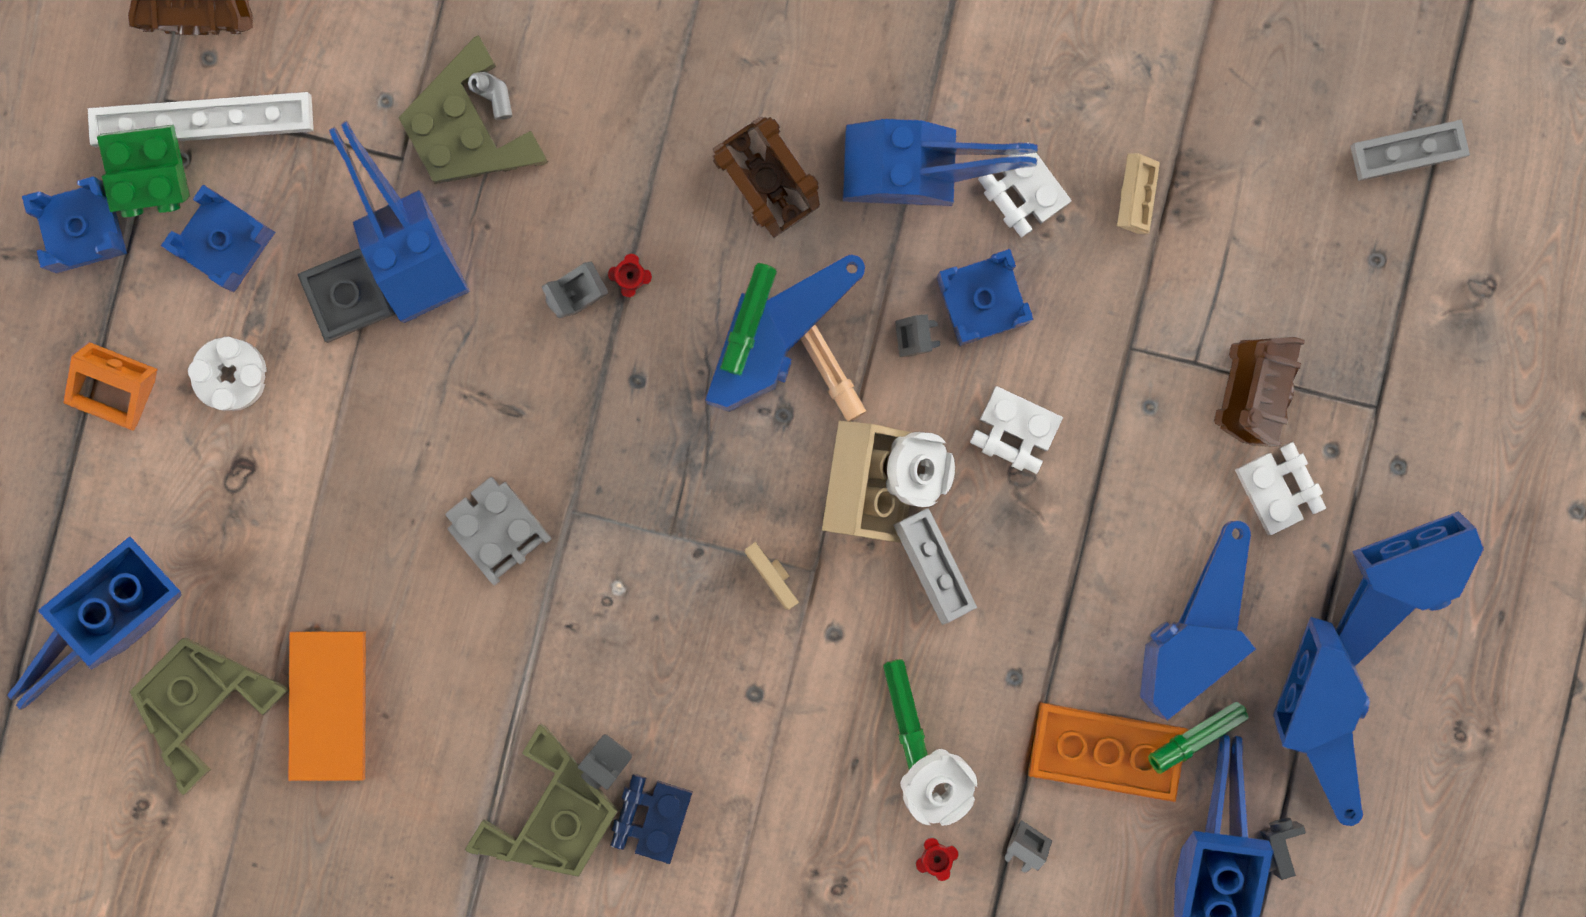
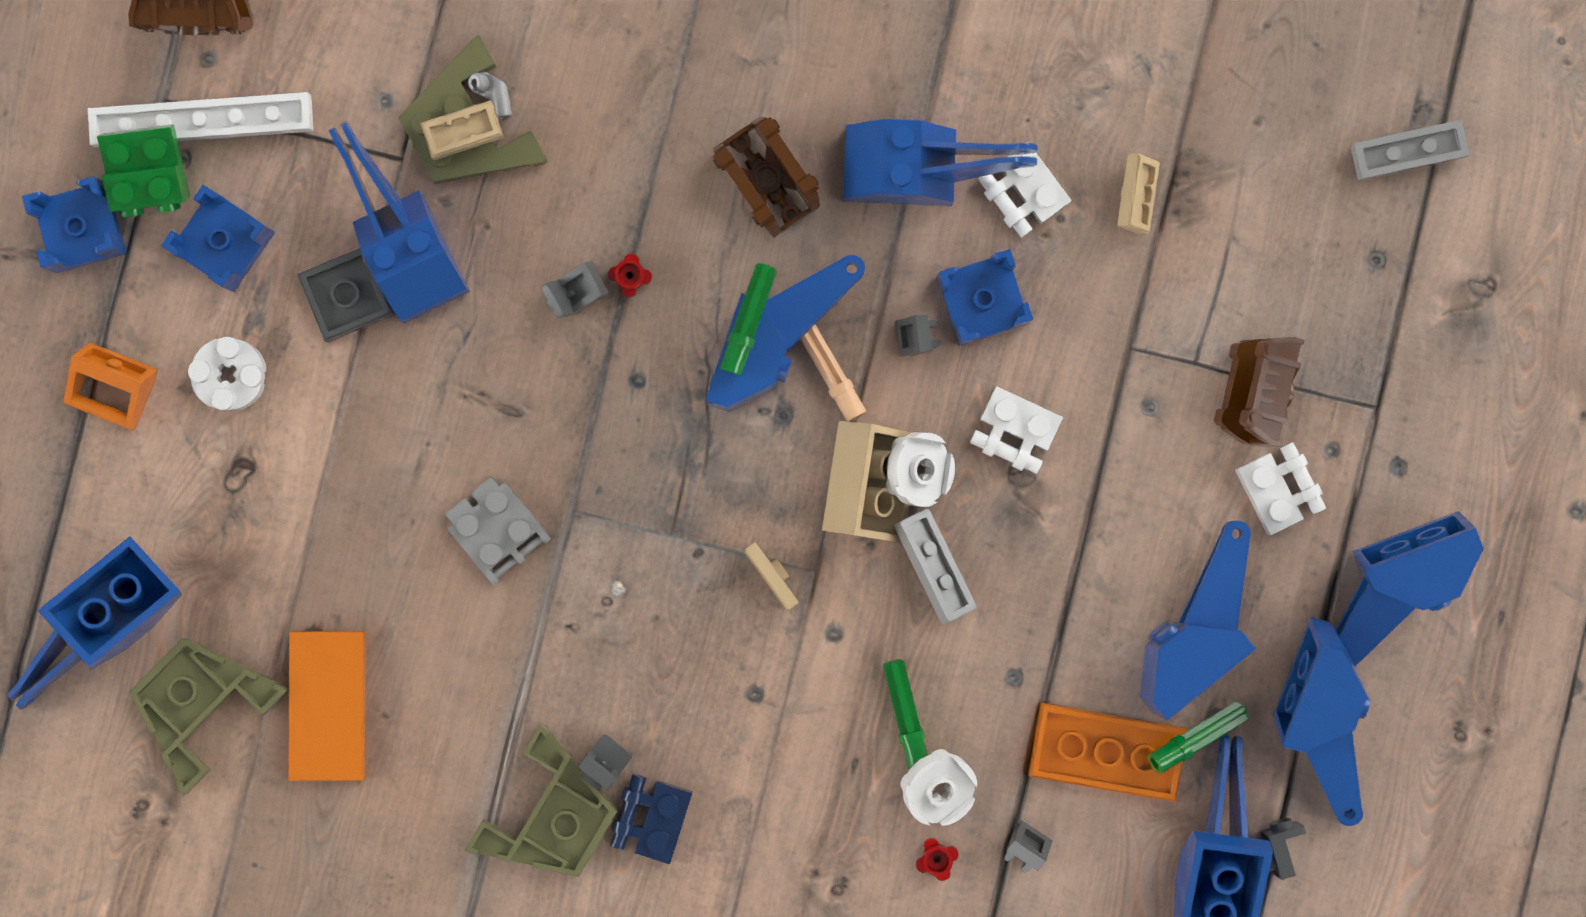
none -> tan plate [420,100,504,160]

